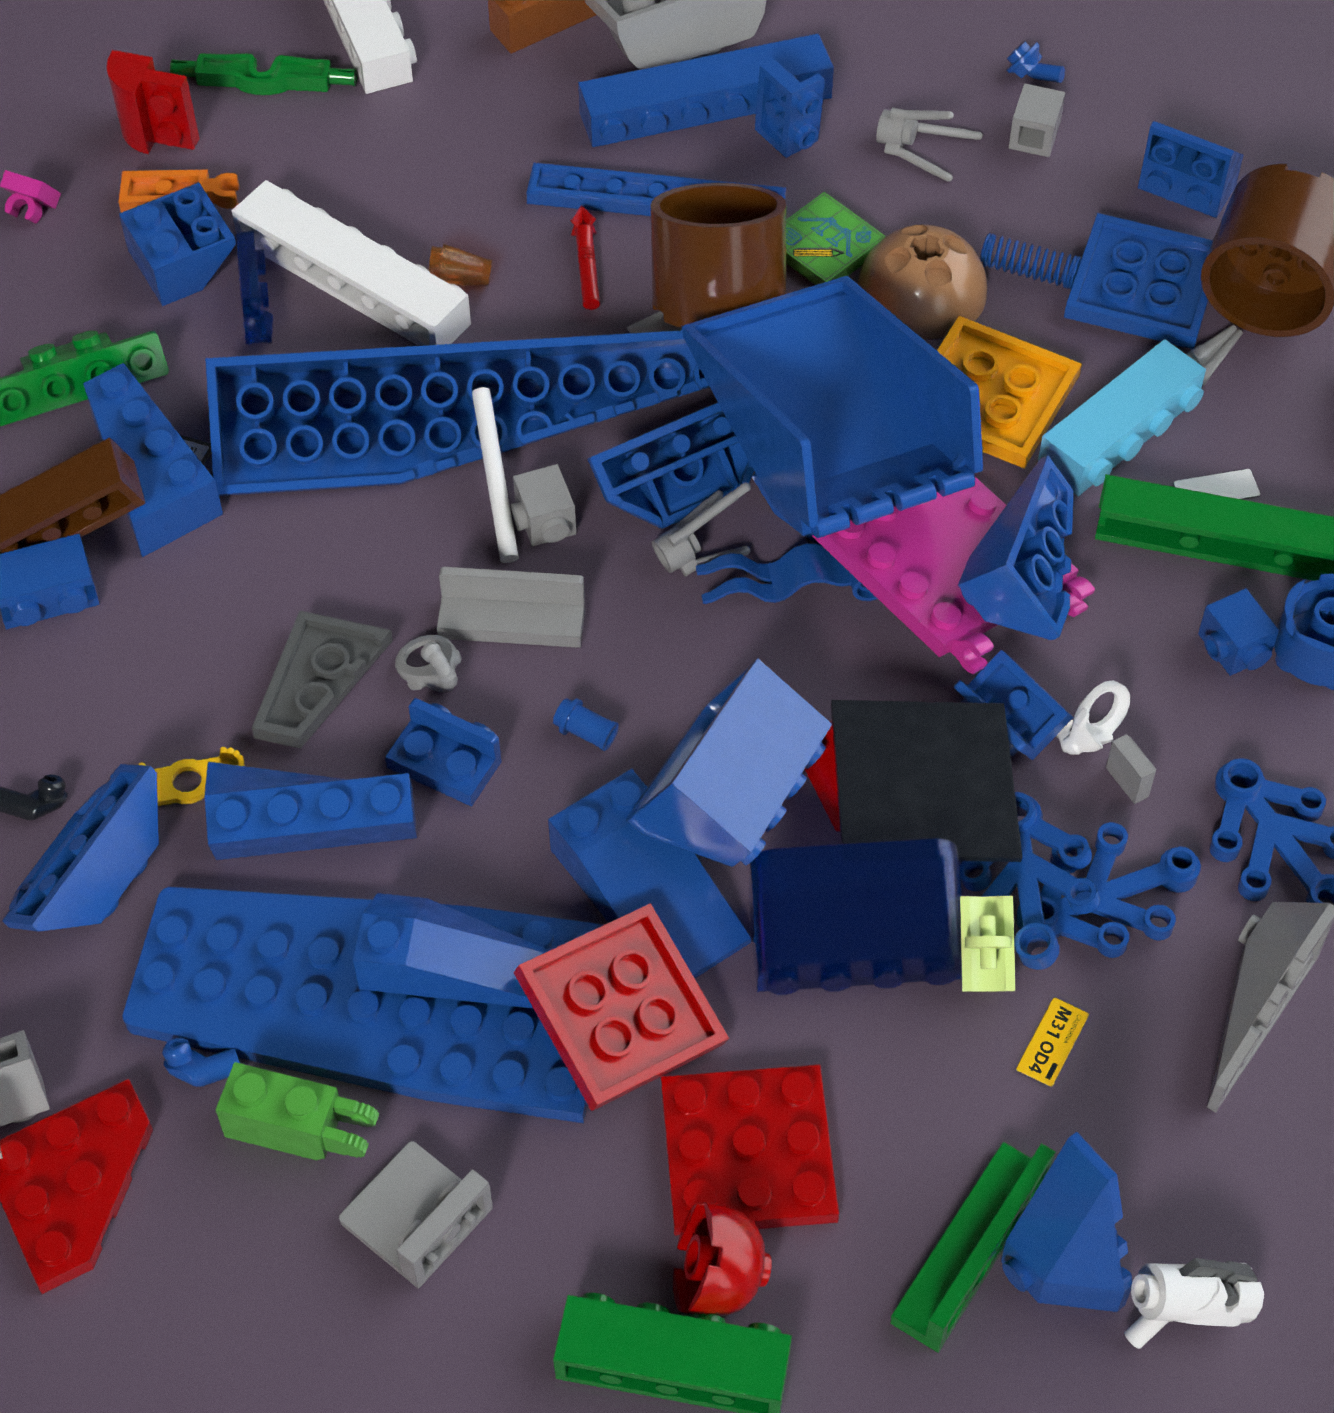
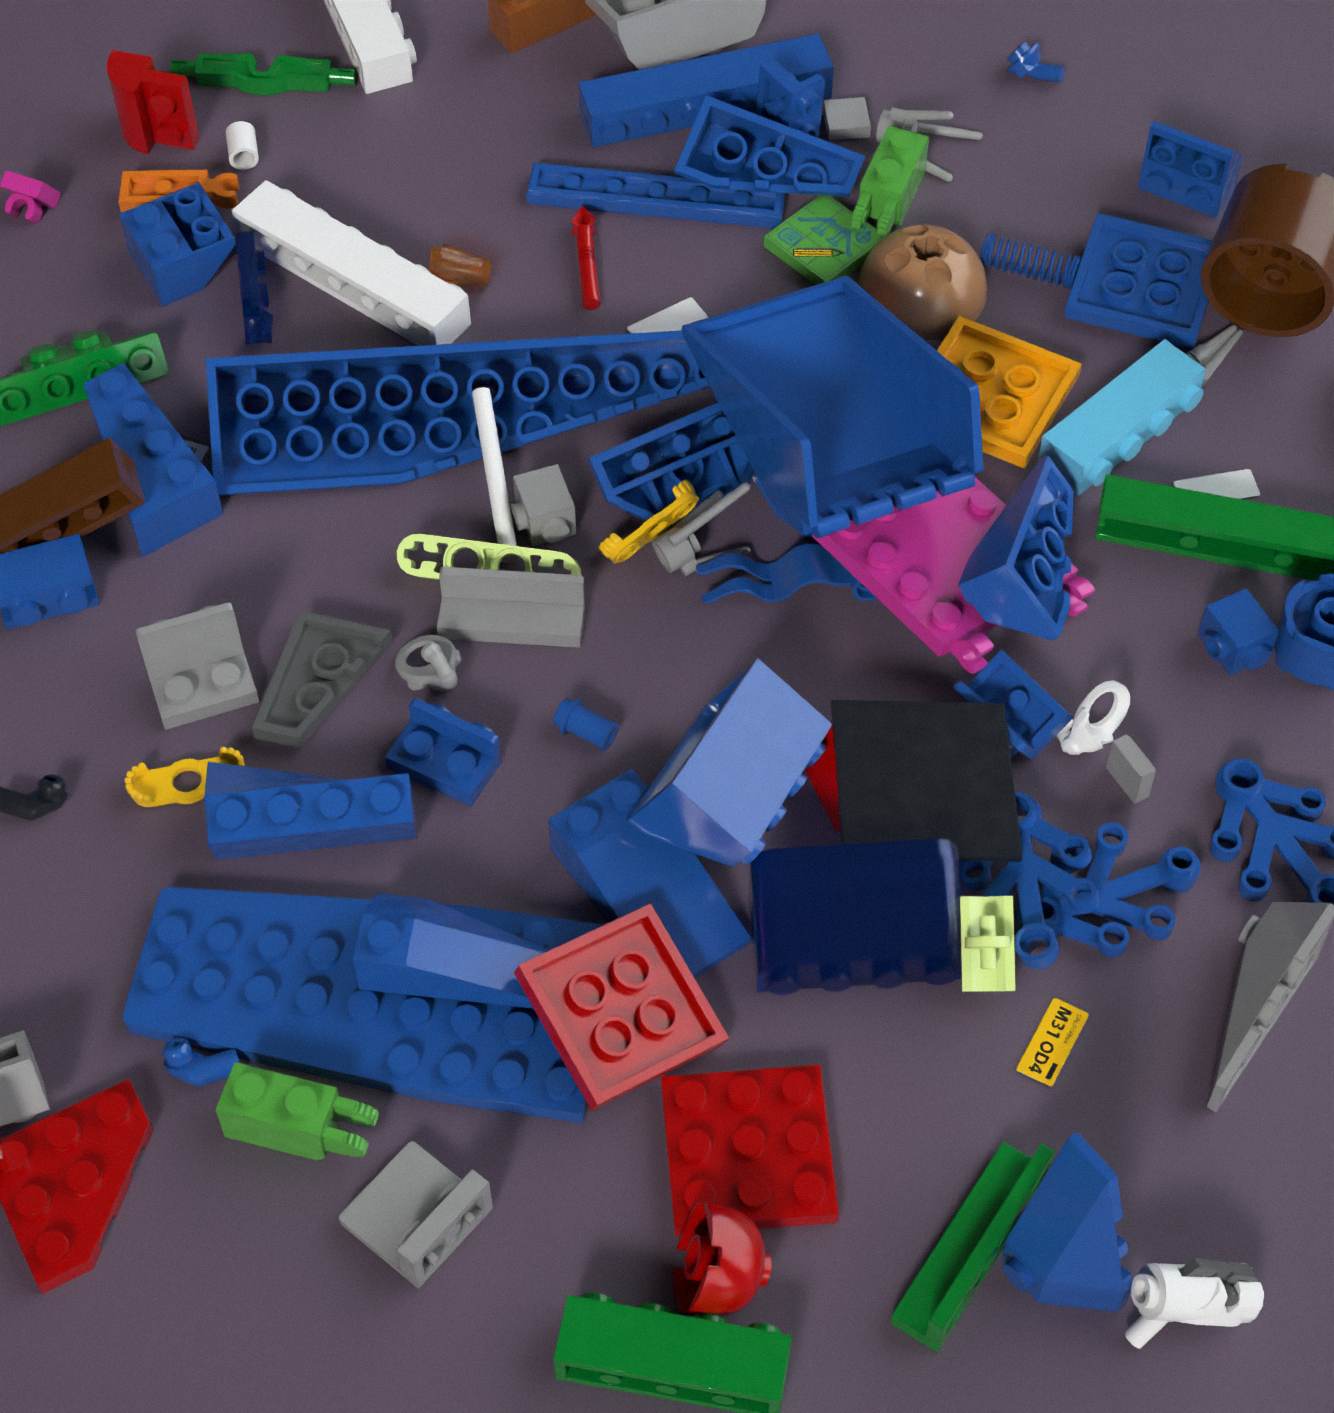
blue wedge [2,764,159,932] -> none
reddish brown brick [651,183,787,328] -> none
light grey brick [1008,83,1065,157] -> none
none -> light grey bracket [135,602,259,730]
none -> white hinge [225,121,259,170]
none -> yellowish green beam [397,534,581,580]
none -> yellow piece [598,479,699,564]
none -> blue wedge [674,95,866,197]
none -> light grey tile [823,97,871,141]
none -> bright green hinge [851,125,929,236]

